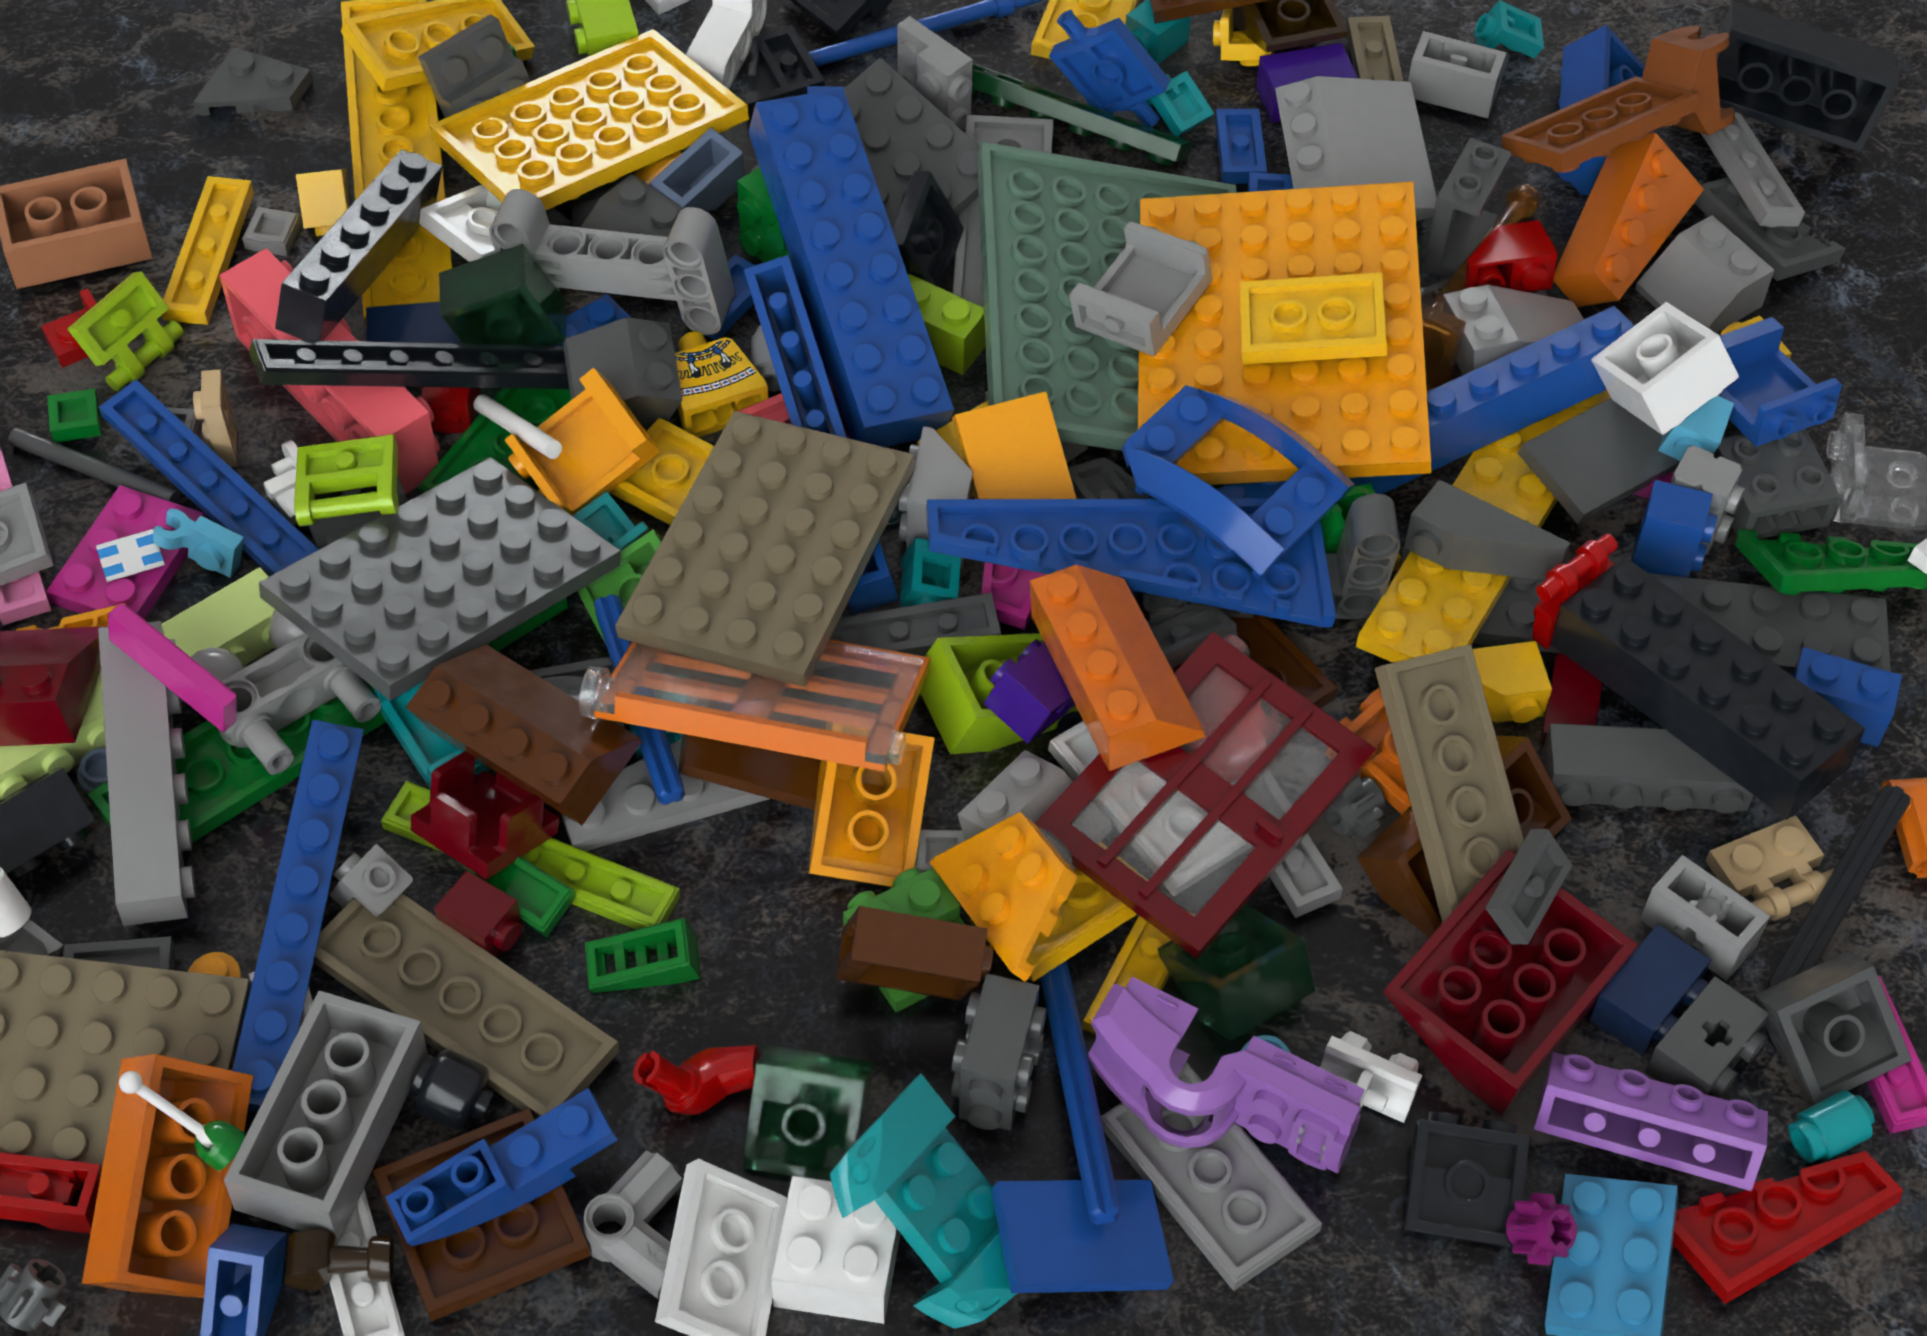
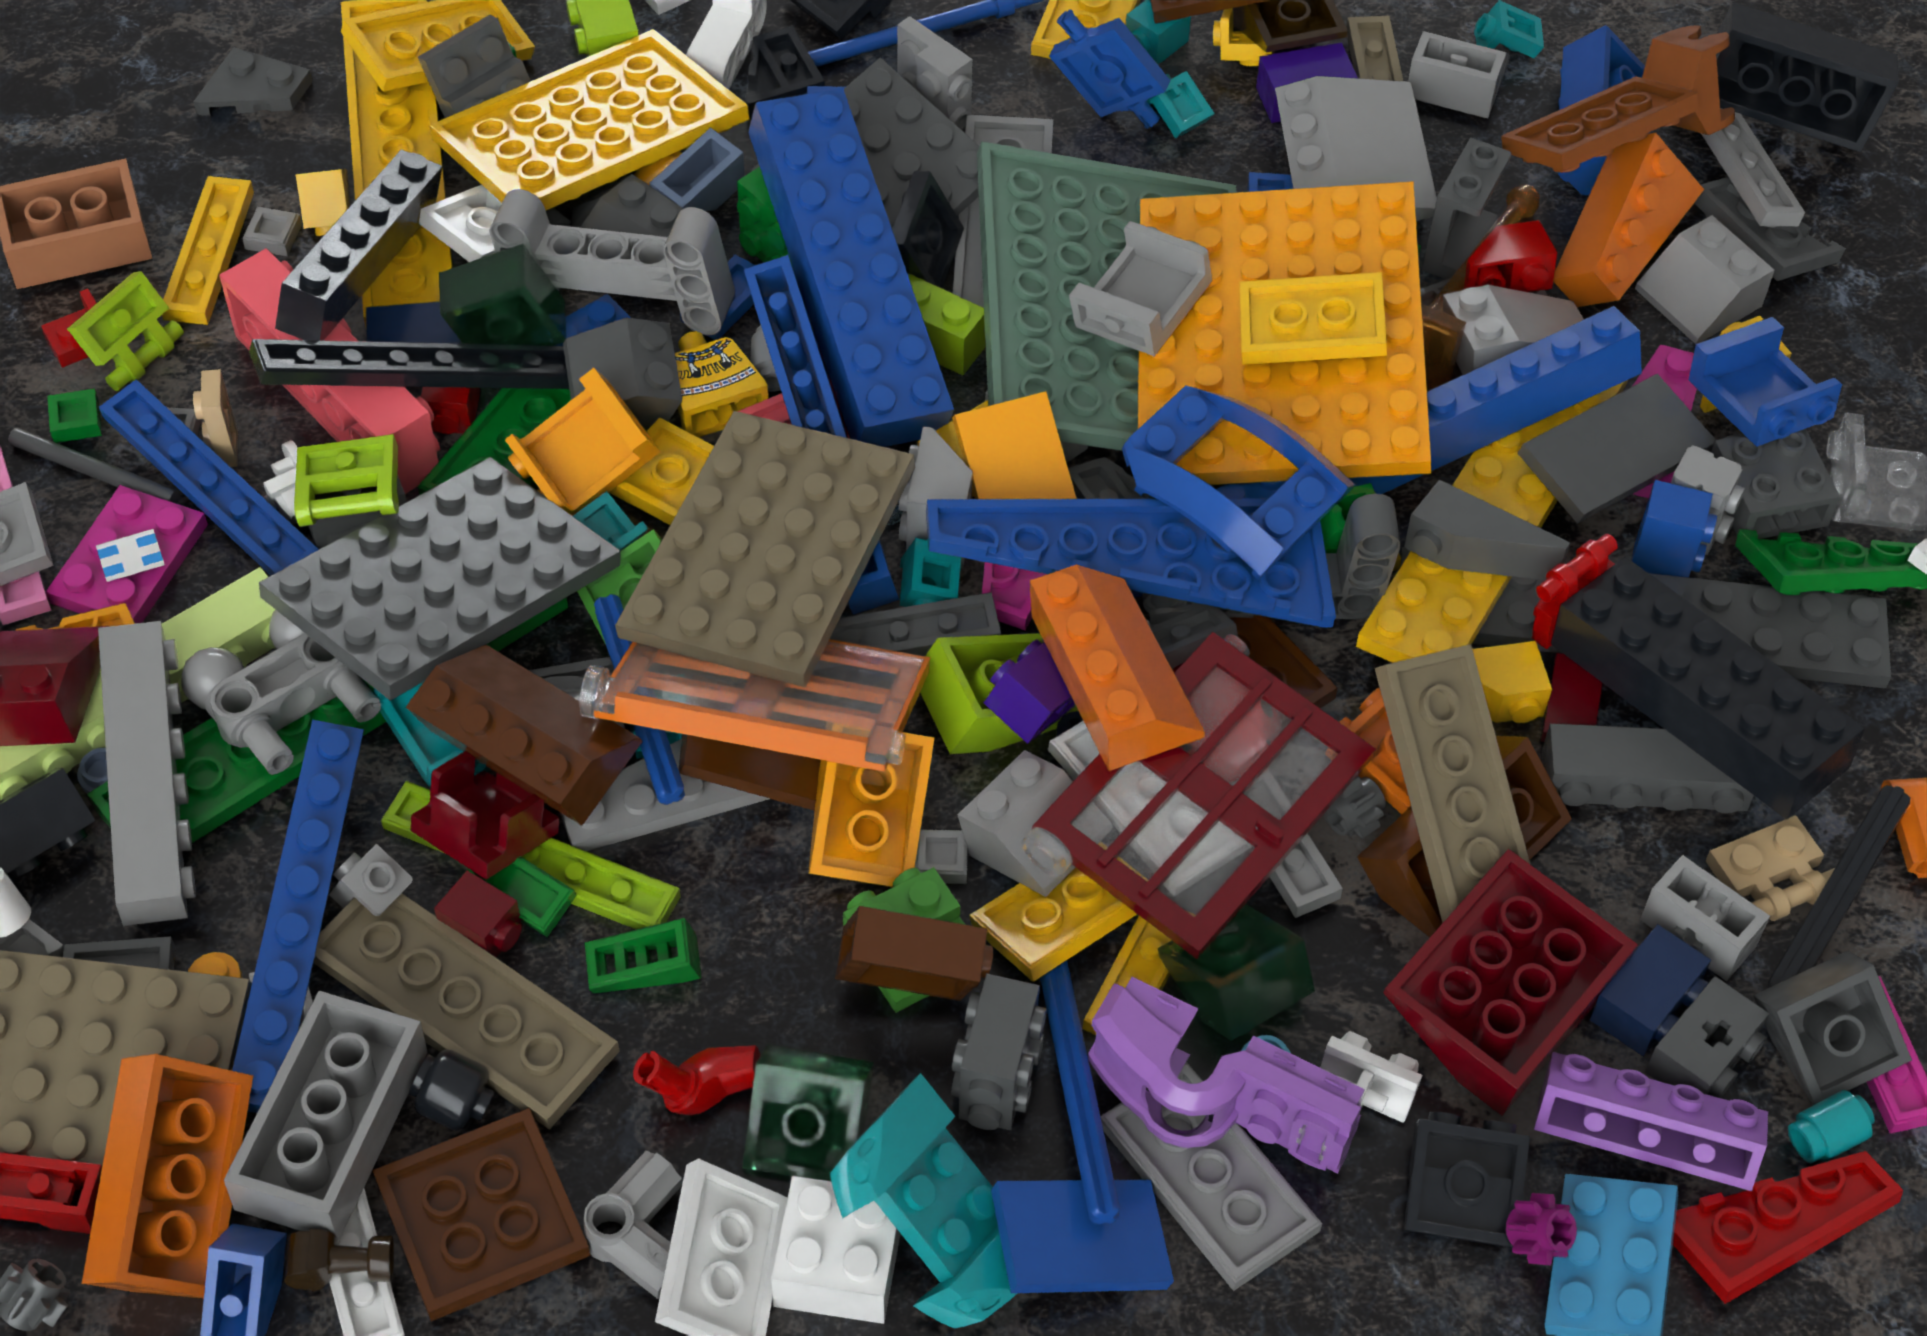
dark pink tile [108,603,237,733] -> none
hinge [119,1071,245,1171] -> none
medium azure plate [153,508,244,578] -> none
blue slope [385,1088,618,1247] -> none
white bar [473,394,562,459] -> none
light orange wing [929,812,1078,982] -> none
dark green plate [972,63,1193,166] -> none
blue plate [1215,109,1267,184] -> none
dark grey plate [1486,829,1573,945] -> none
white brick [1591,302,1739,435] -> none
medium azure brick [1658,396,1734,461] -> none
blue brick [1792,647,1902,747] -> none

